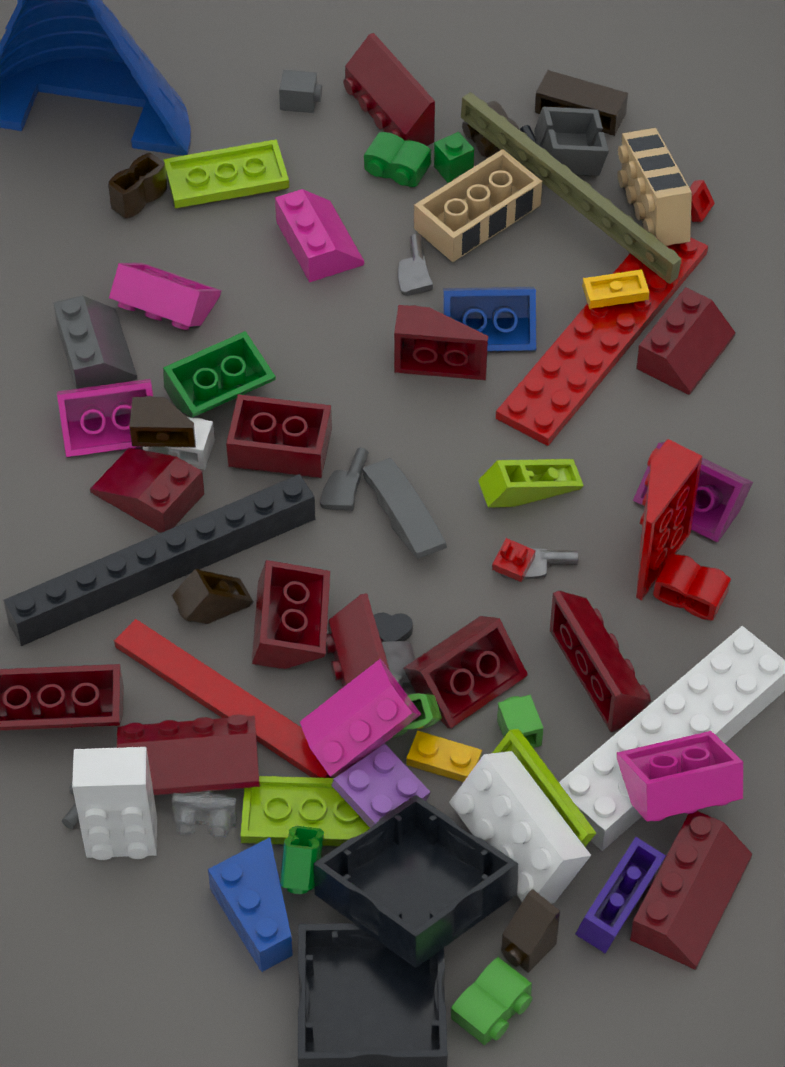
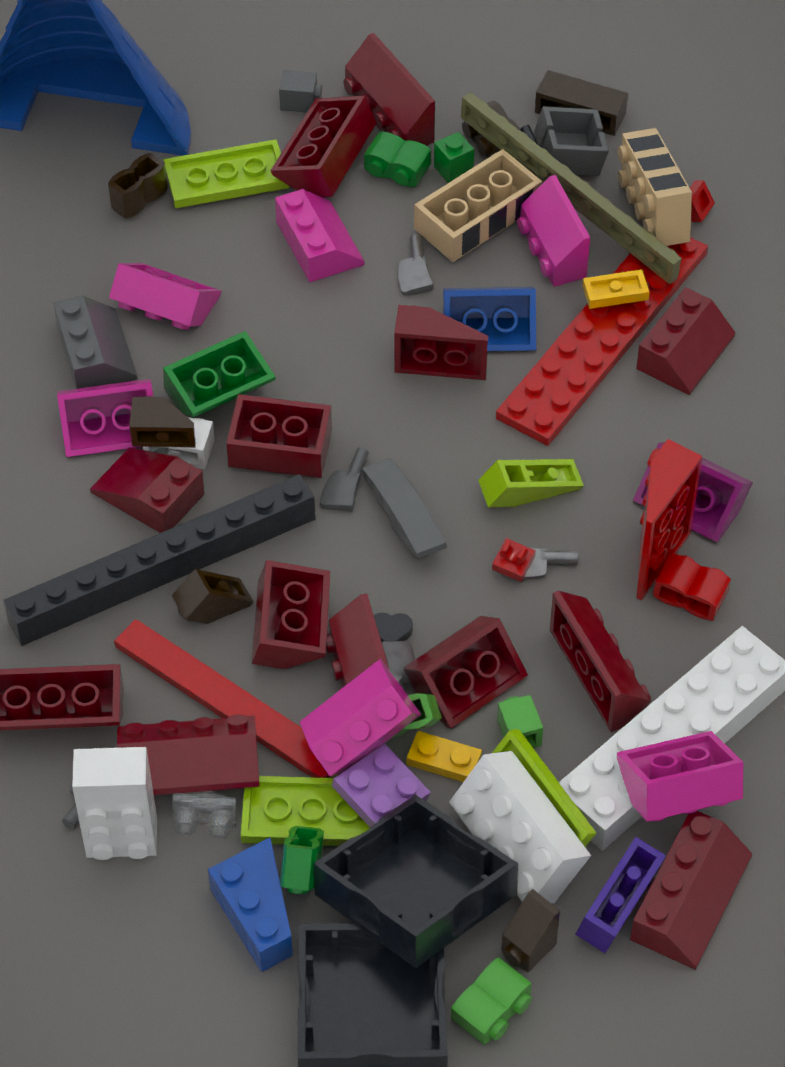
none -> dark red slope [270,96,377,198]
none -> dark pink slope [517,175,590,287]

